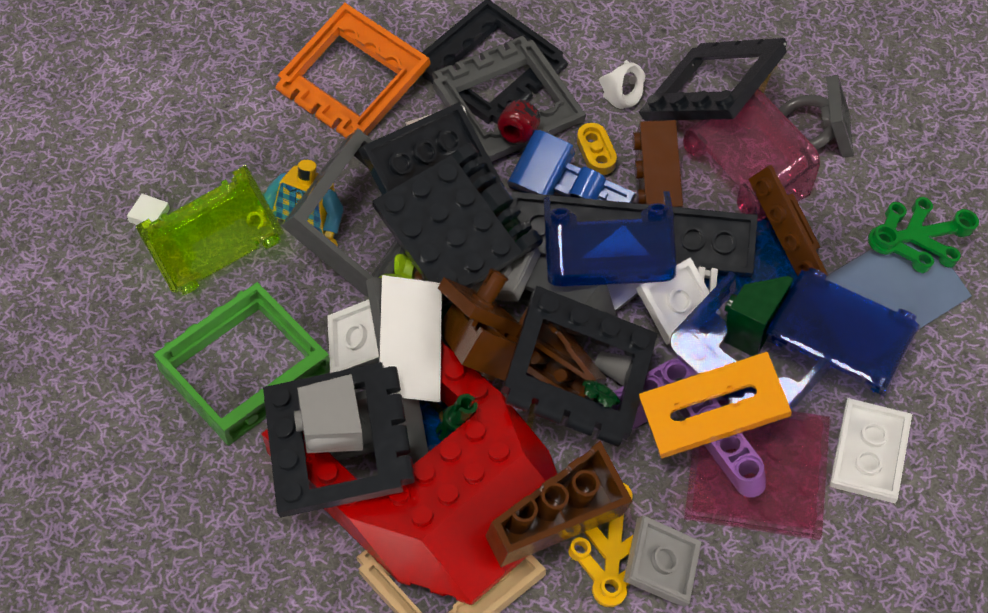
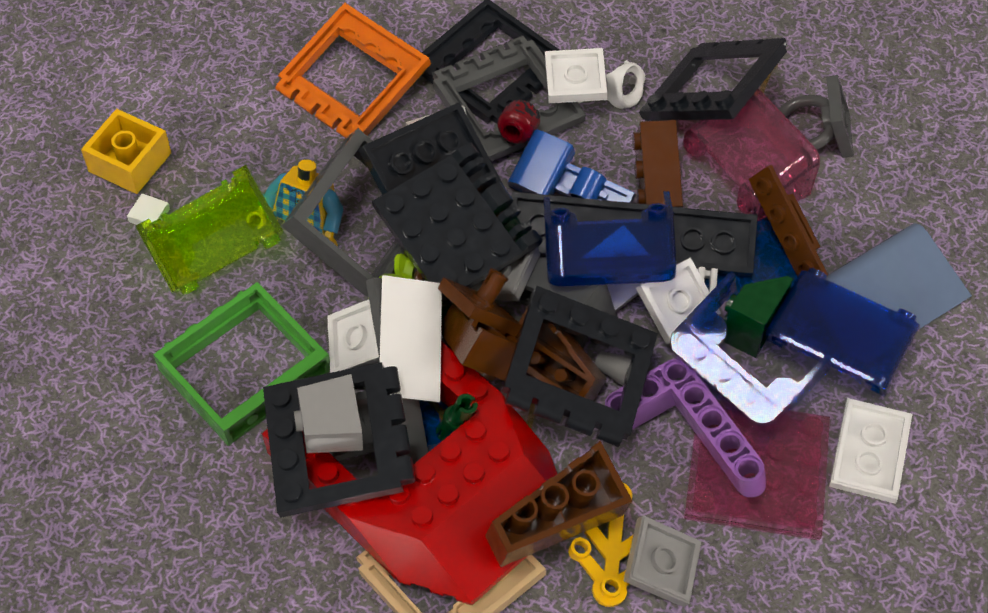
yellow plate [577,123,617,175] -> none
dark green plant [582,380,620,408] -> none
light orange piece [639,352,792,459] -> none
green plant [868,197,979,273] -> none
none -> yellow brick [81,108,171,194]
none -> white tile [545,48,607,104]

